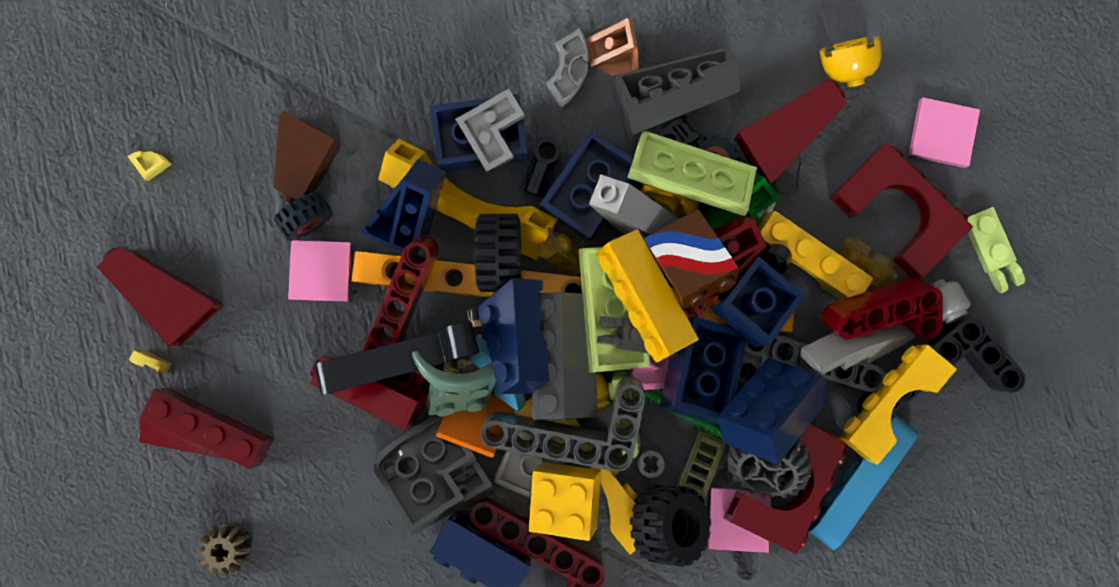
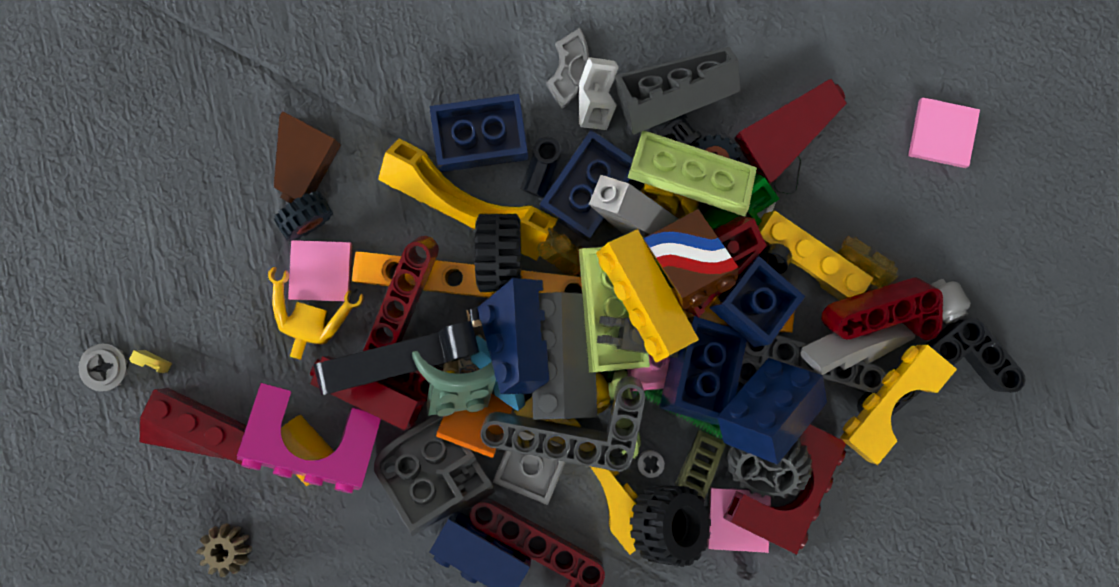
dark red slope [97,246,224,346] -> none
light yellow tile [128,151,172,181] -> none
dark blue wedge [360,159,446,253] -> none
light grey plate [456,88,525,174] -> none
yellow brick [529,462,602,541] -> none
nougat slope [586,18,639,77] -> none
dark azure beam [808,414,919,550] -> none
yellow cylinder [819,36,882,87] -> none
dark red arch [829,143,973,278] -> none
yellowish green hinge [967,207,1025,293] -> none
none -> light grey gear [79,344,129,391]
none -> dark pink arch [237,383,381,493]
none -> yellow piece [268,267,364,360]
none -> yellow brick [281,415,334,486]
none -> white slope [579,57,619,130]

